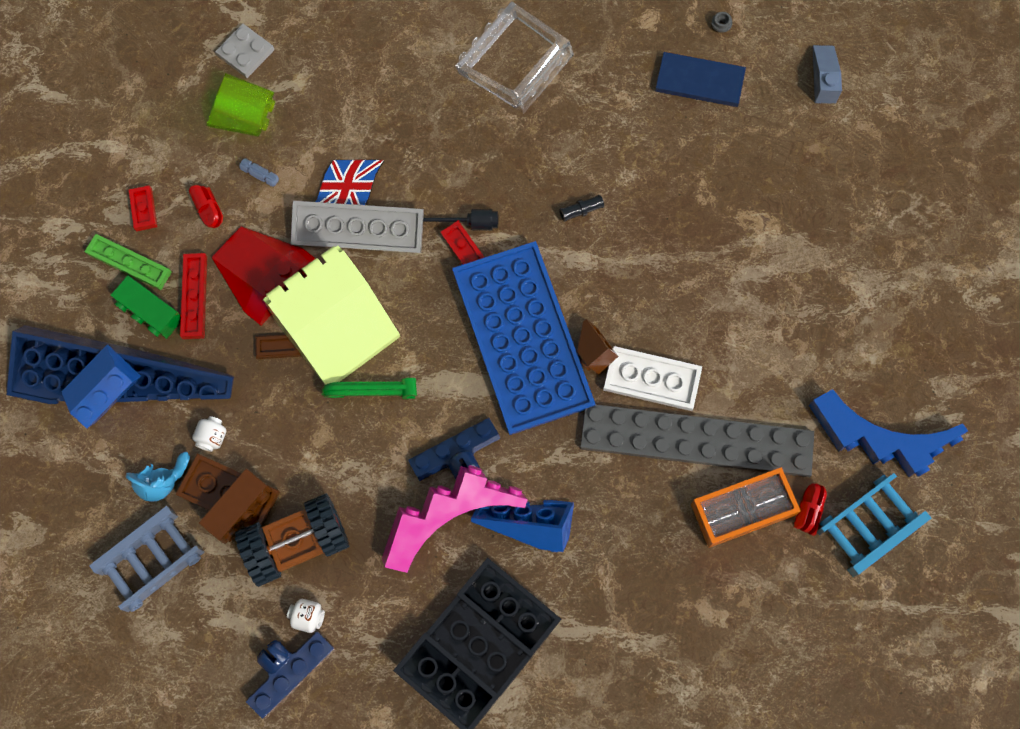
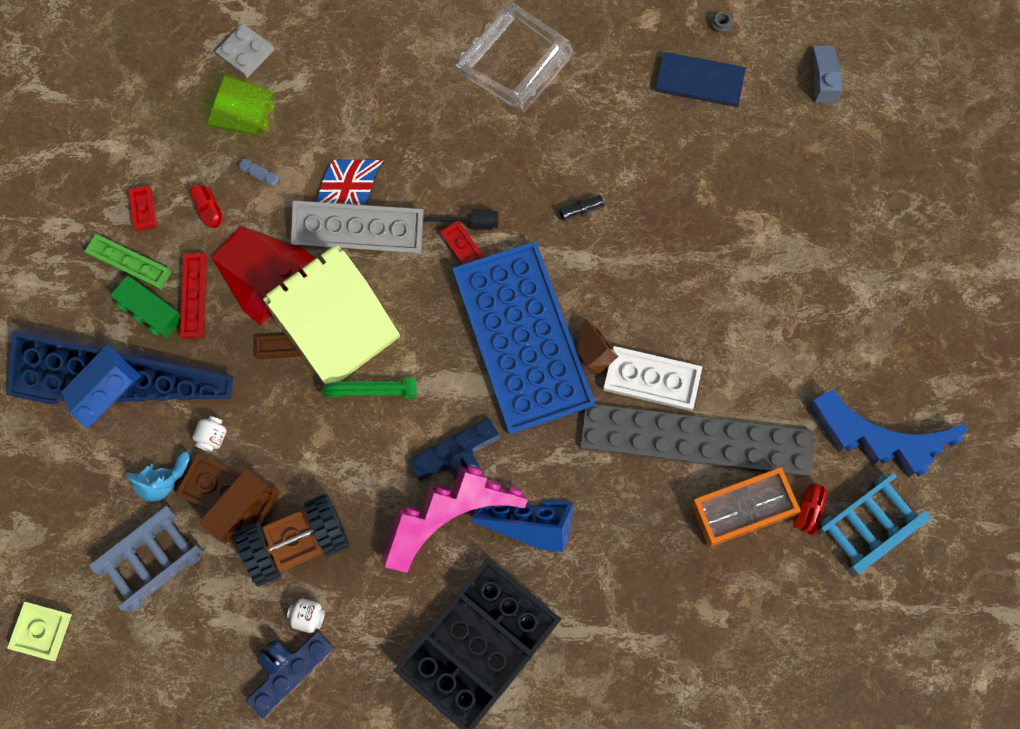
none -> yellowish green plate [7,602,72,661]

